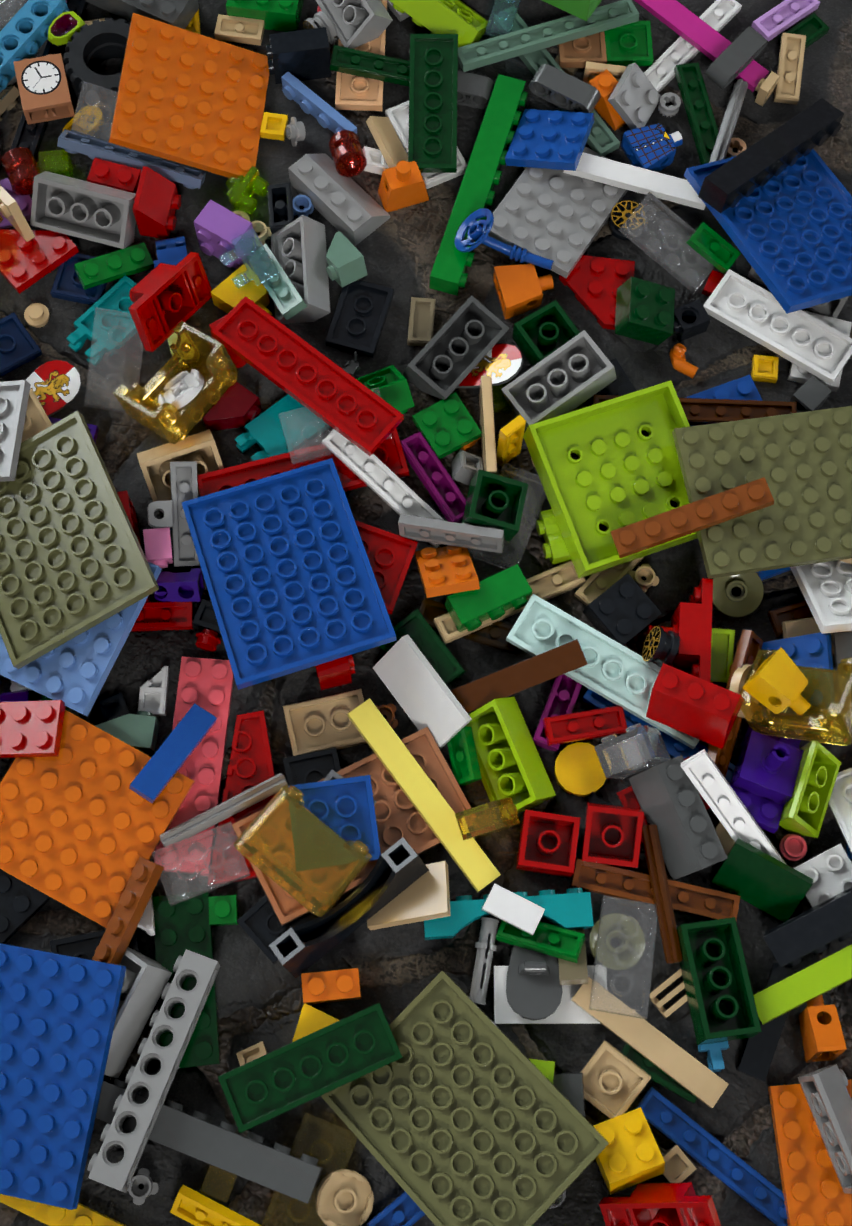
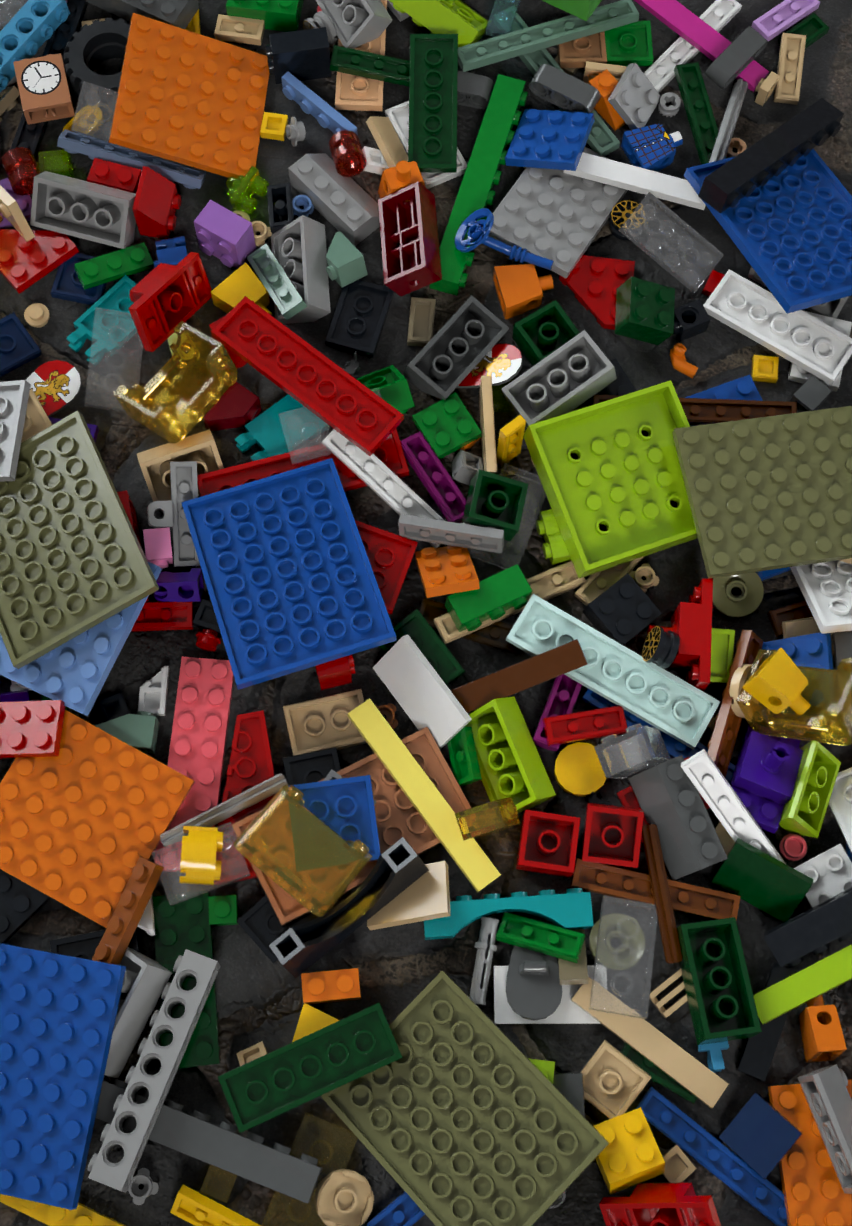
rock [48,11,85,46] -> none
blue tile [129,703,217,804] -> none
white tile [158,369,204,412] -> none
clear light blue plate [219,228,279,288] -> none
white tile [482,883,545,936] -> none
dark orange plate [610,477,774,558] -> none
red slope [646,663,744,750] -> none
green plate [686,222,741,274] -> none
none -> yellow brick [179,826,223,885]
none -> dark red brick [378,181,442,296]
none -> dark blue tile [719,1092,803,1179]

